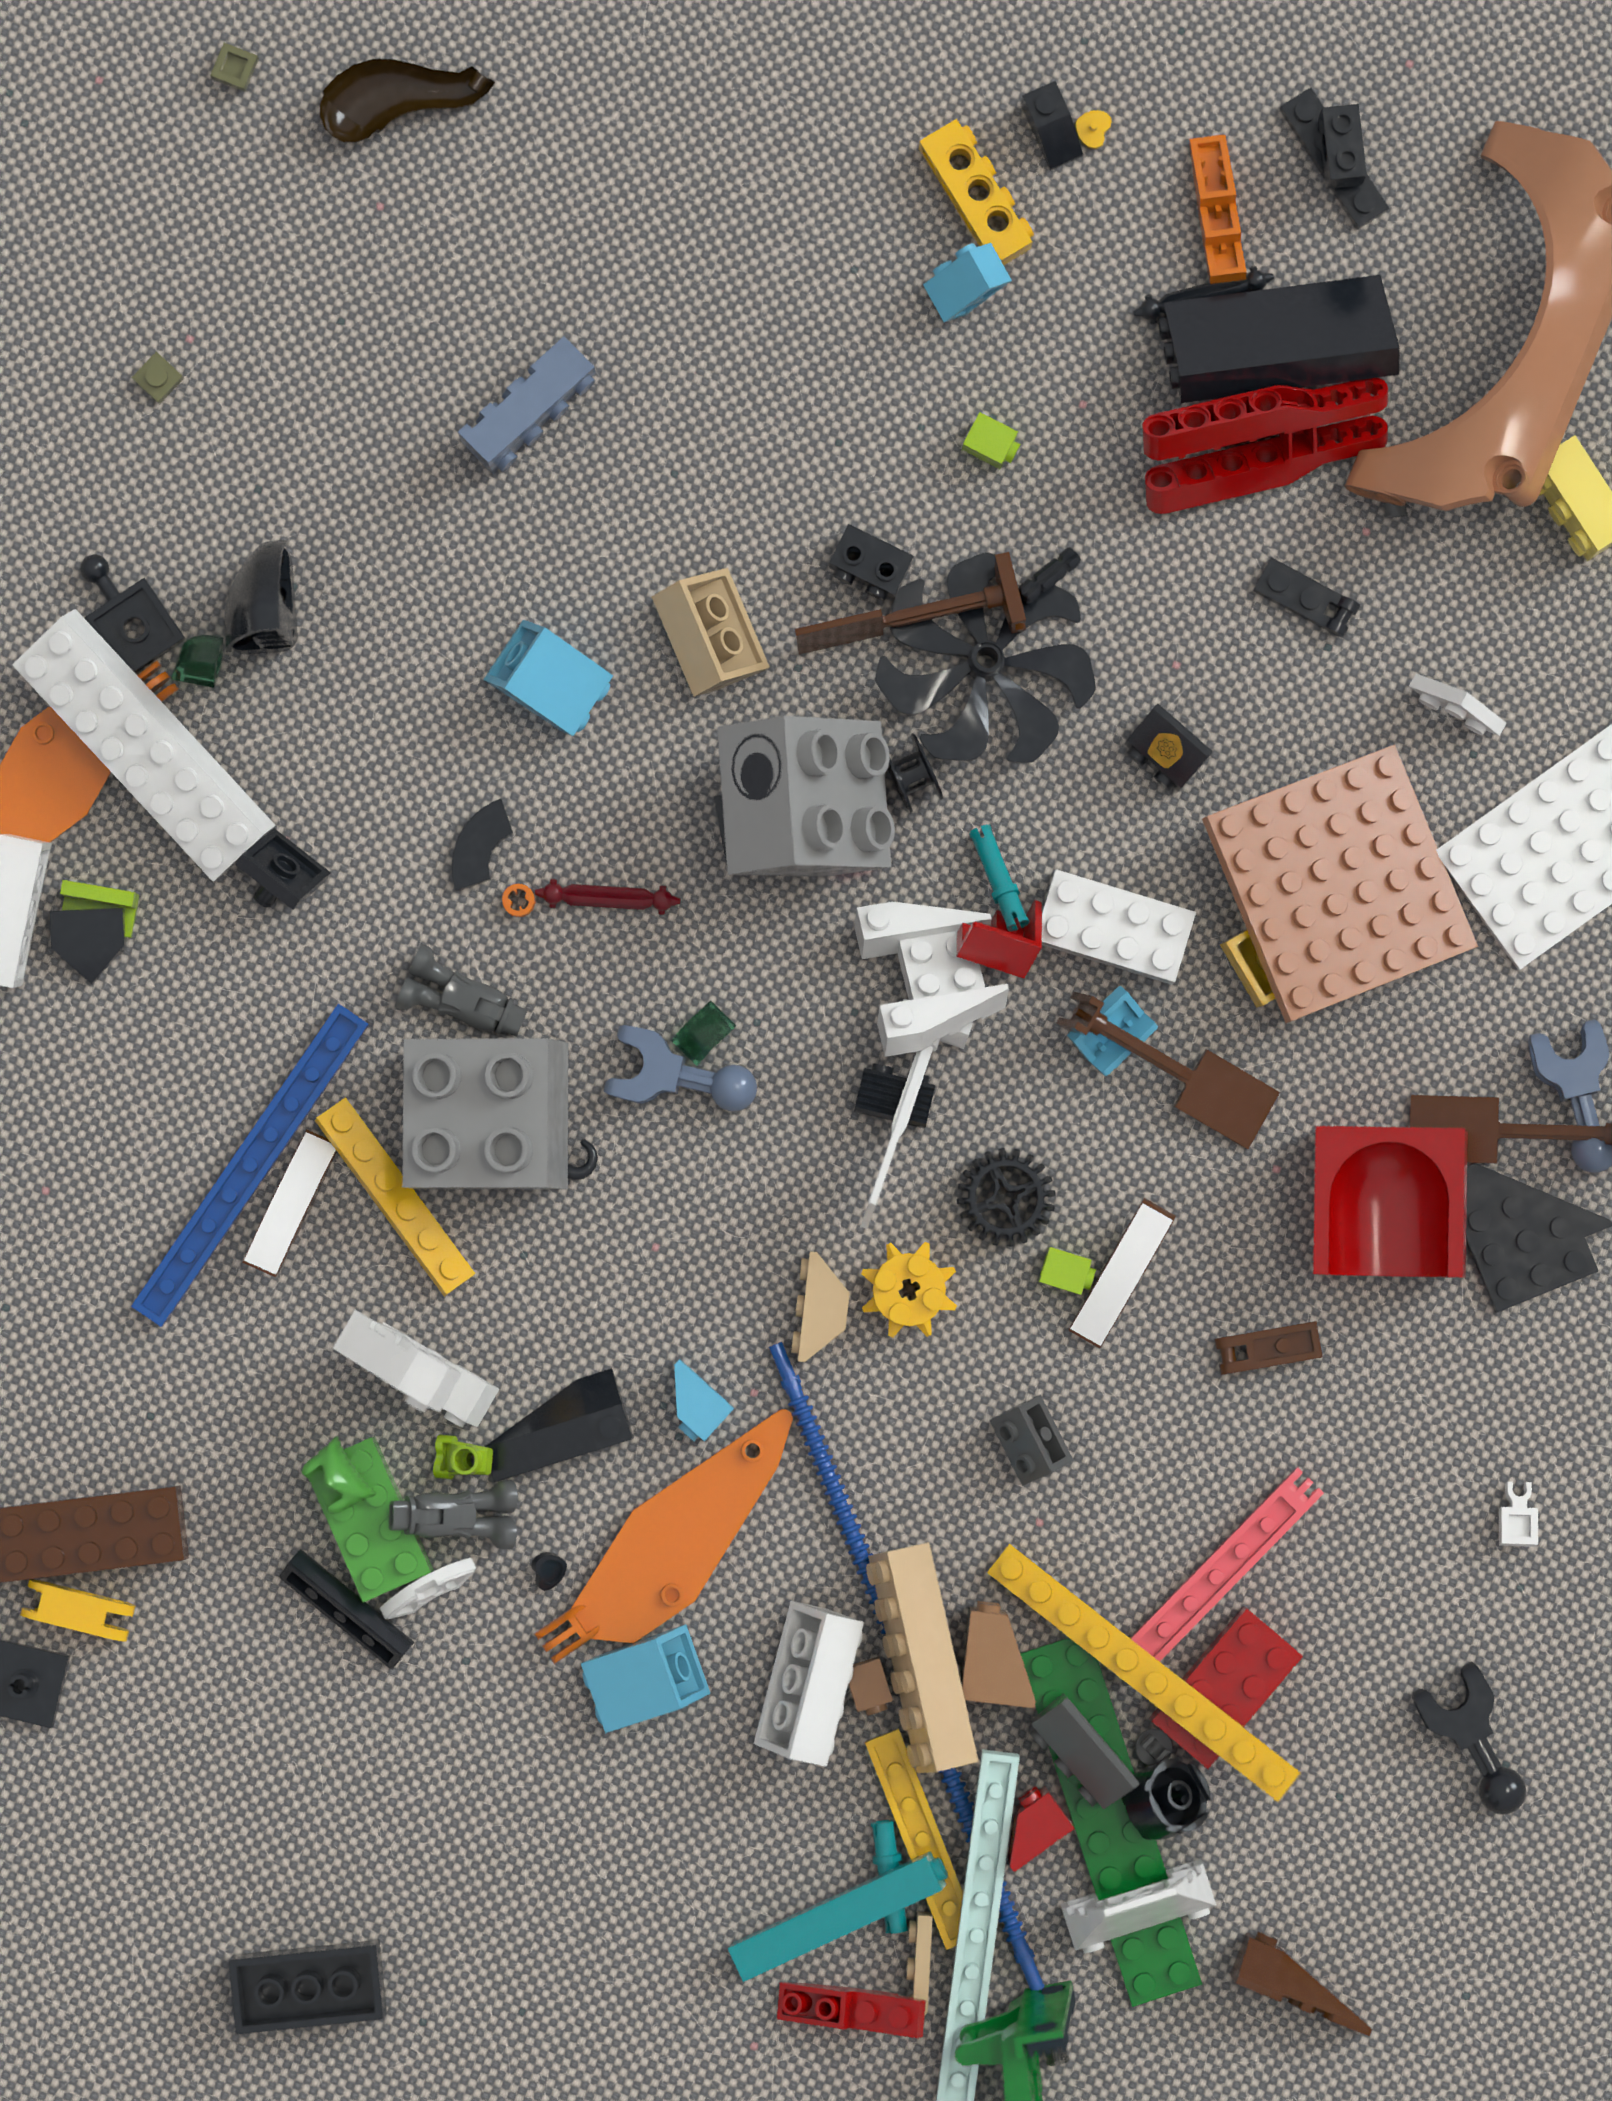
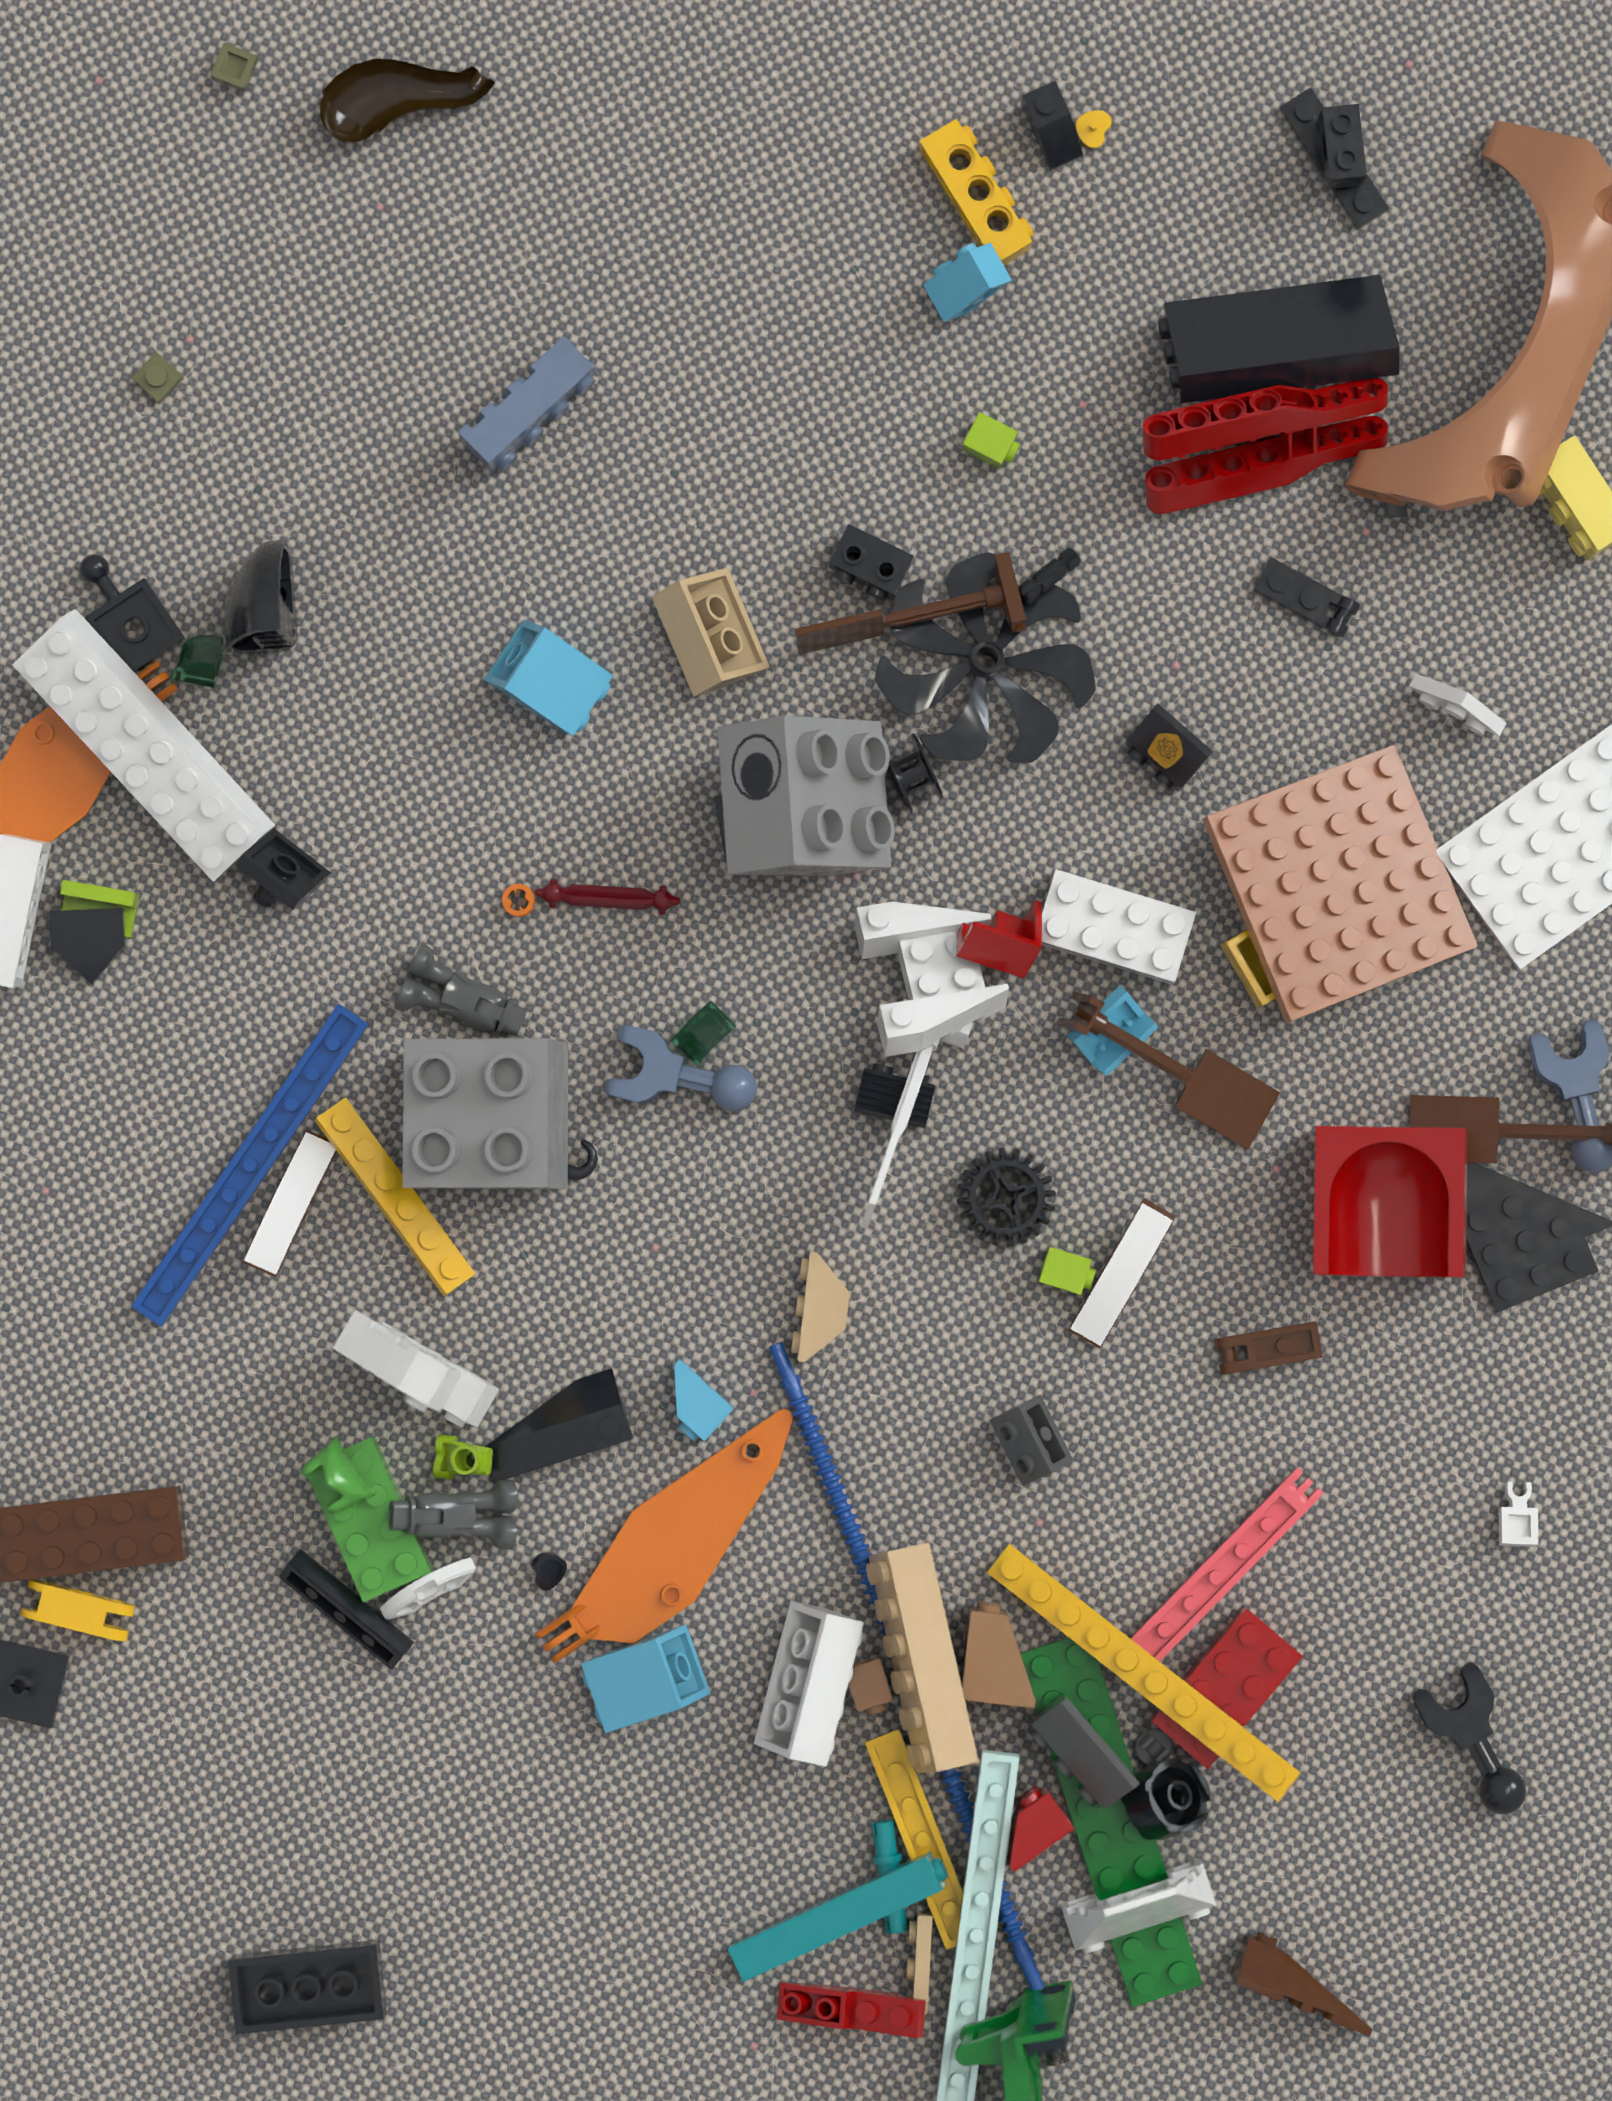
black tile [452,798,513,892] -> none
yellow brick [861,1242,957,1338] -> none
teal pin [969,824,1030,932] -> none
black wheel [1133,266,1274,324] -> none
orange slope [1189,134,1247,284] -> none

